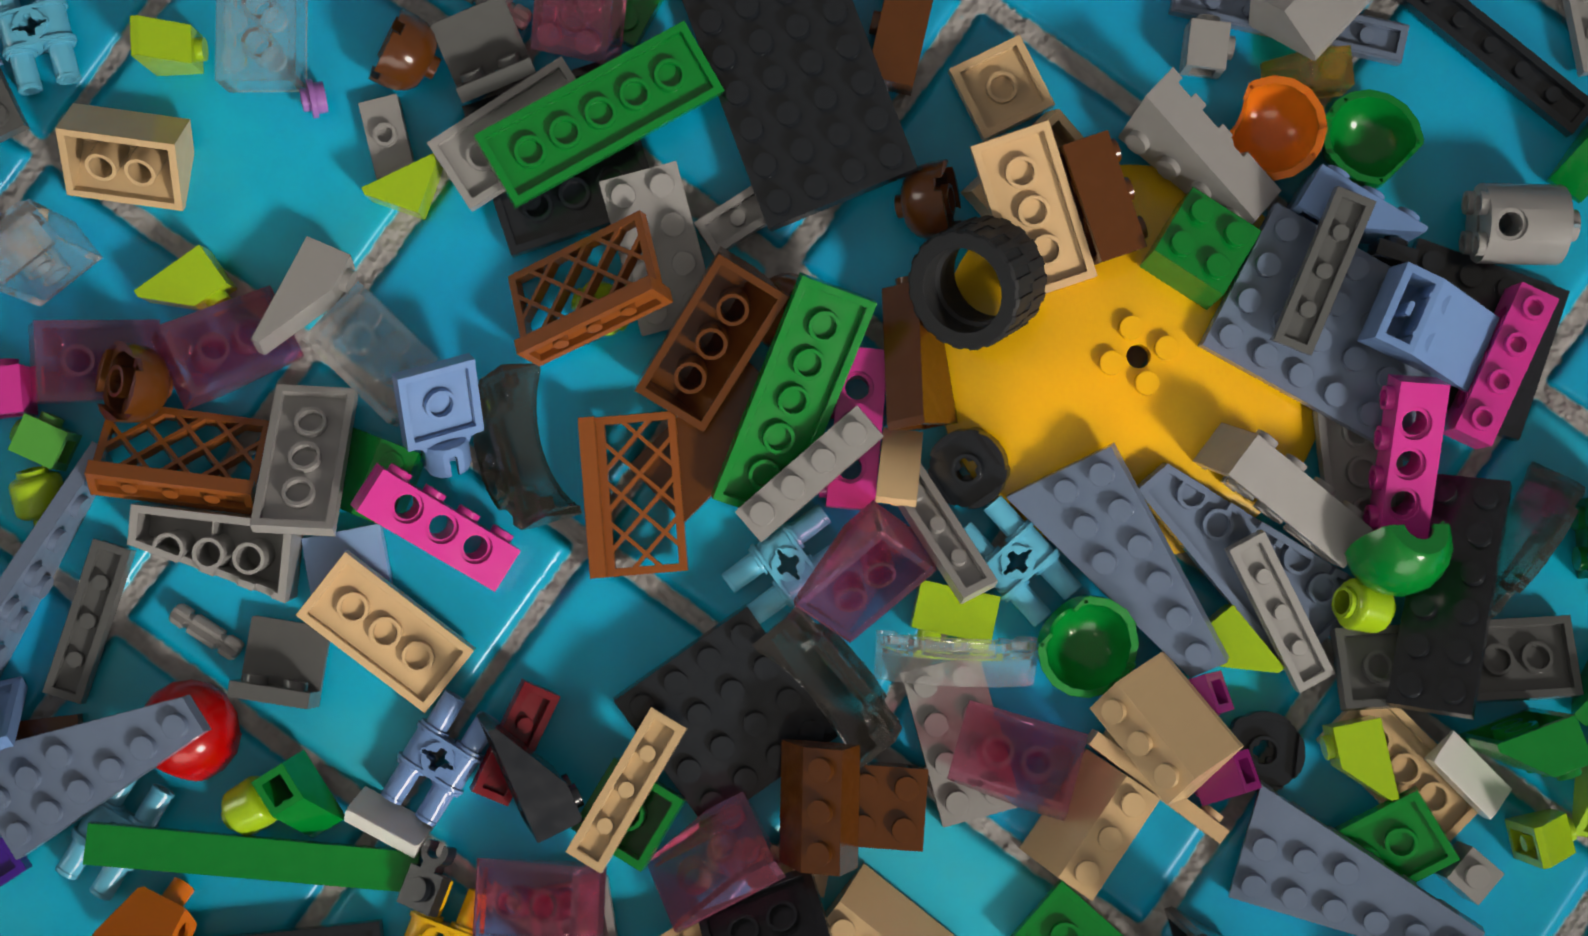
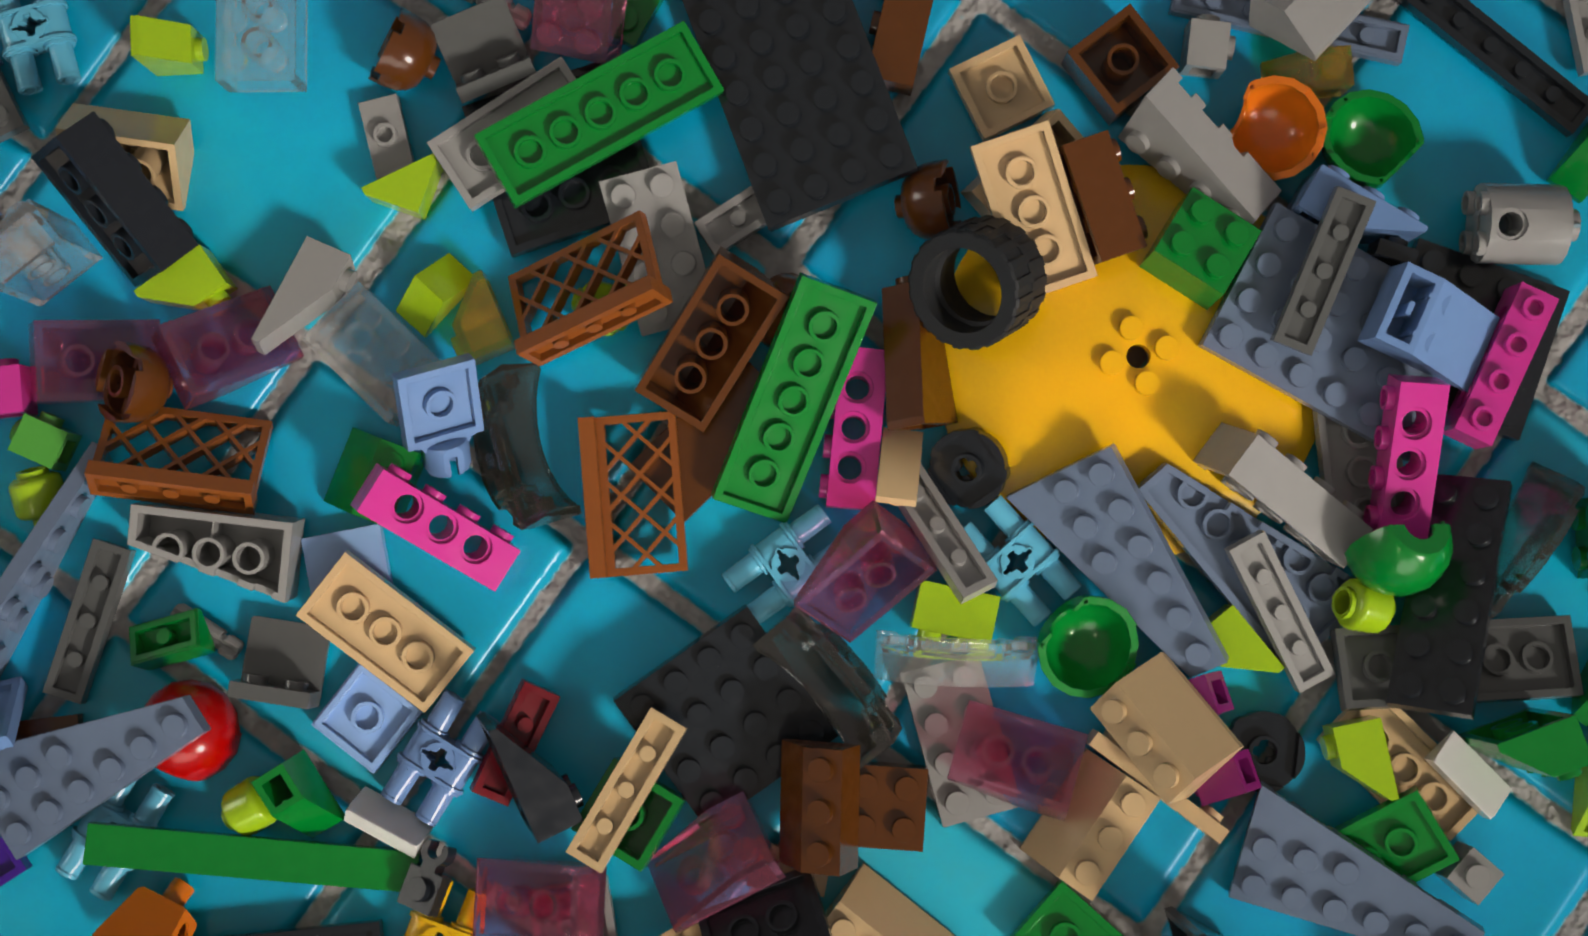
light grey plate [250,384,358,537] -> none
medium lavender plate [299,79,329,119] -> none
light grey plate [735,405,884,542] -> none
lime slope [1504,808,1577,869] -> none
none -> black slope [31,111,199,287]
none -> green slope [129,608,215,670]
none -> light blue tile [311,664,424,774]
none -> lime slope [396,253,479,338]
none -> clear yellow slope [451,270,516,365]
none -> reddish brown brick [1061,4,1180,126]

